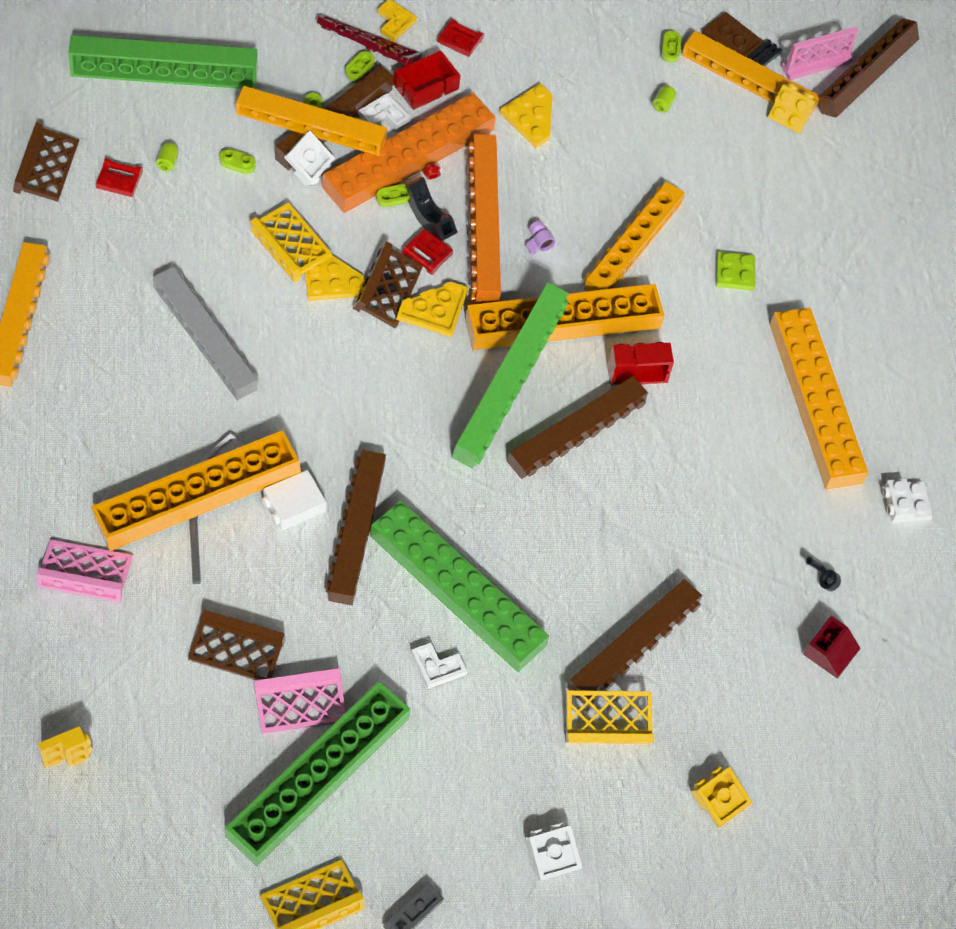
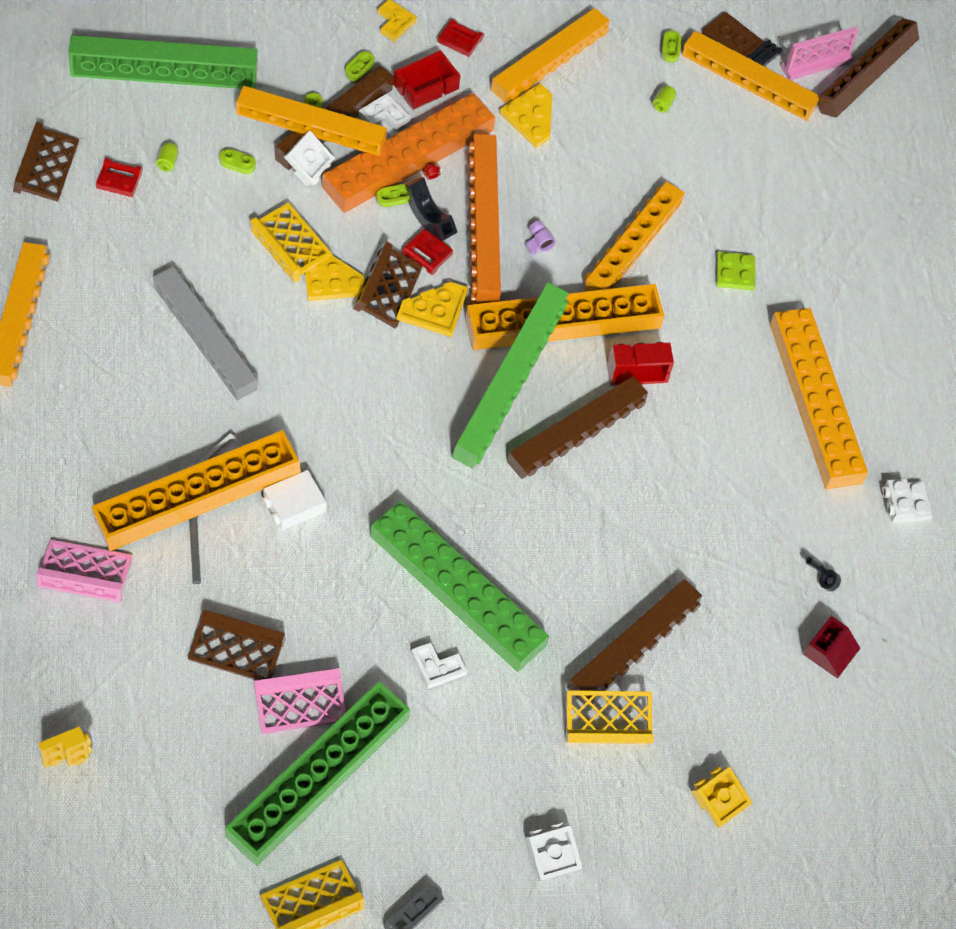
dark red wing [316,15,422,65] -> none
reddish brown brick [325,450,386,606] -> none
yellow plate [768,83,817,134] -> none
none -> light orange brick [491,8,610,103]

